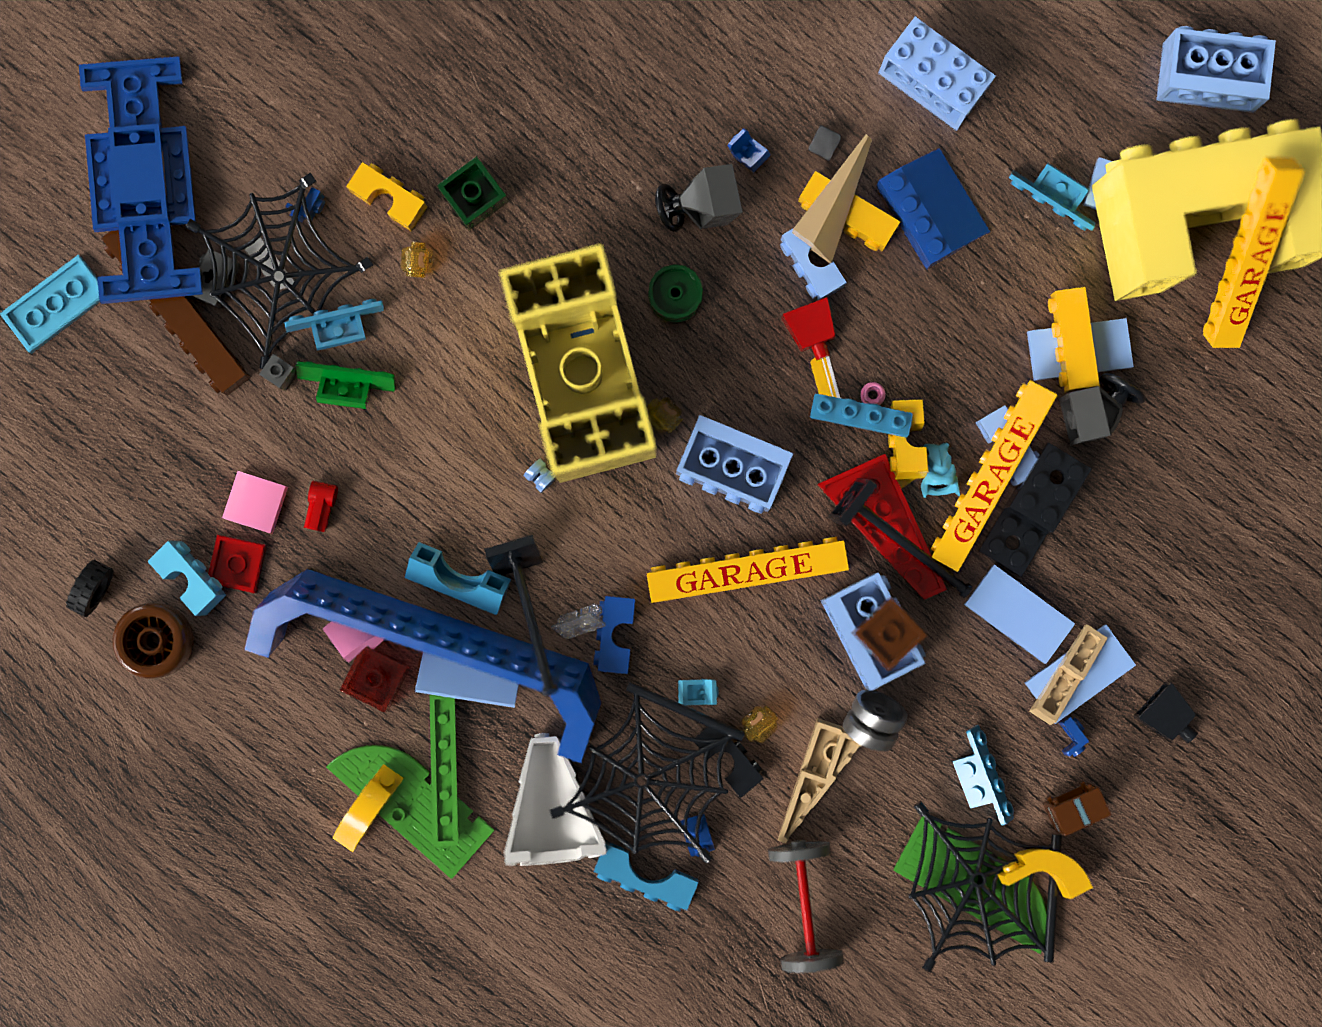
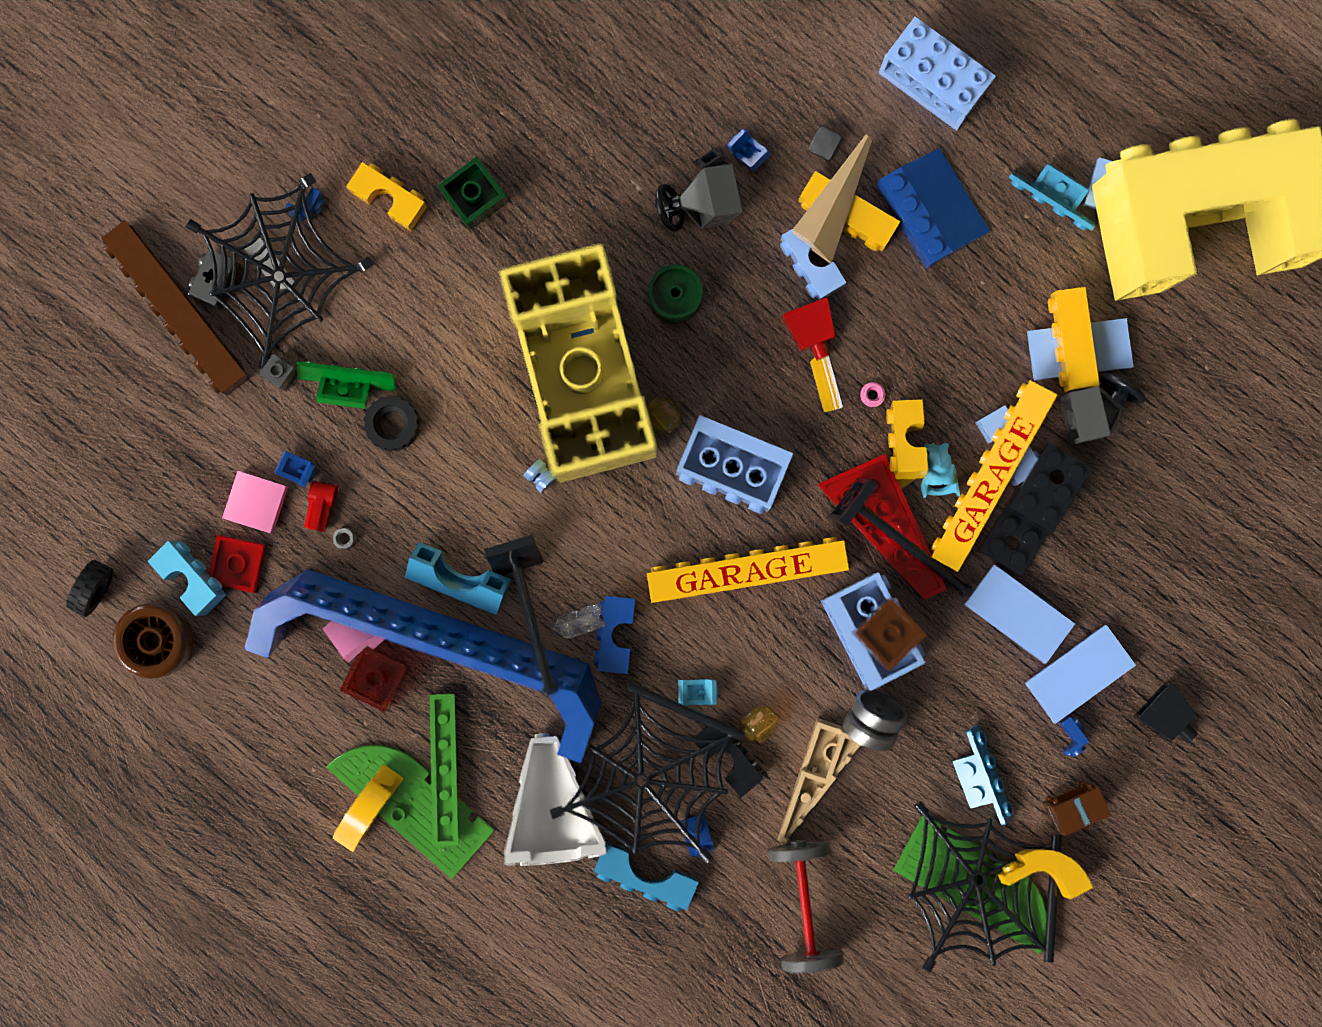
medium azure tile [0,254,100,354] -> none
blue piece [79,57,203,304] -> none
dark azure bracket [284,299,384,351] -> none
clear yellow head [400,242,433,278] -> none
light blue tile [415,652,519,708] -> none
dark azure bracket [810,394,913,438] -> none
tan slope [1029,624,1107,725] -> none
light blue brick [1157,26,1276,112] -> none
yellow brick [1203,157,1305,348] -> none
none -> blue bracket [274,450,316,487]
none -> light grey axle [333,527,357,549]
none -> black tyre [363,395,420,451]
none -> black slope [695,148,726,169]

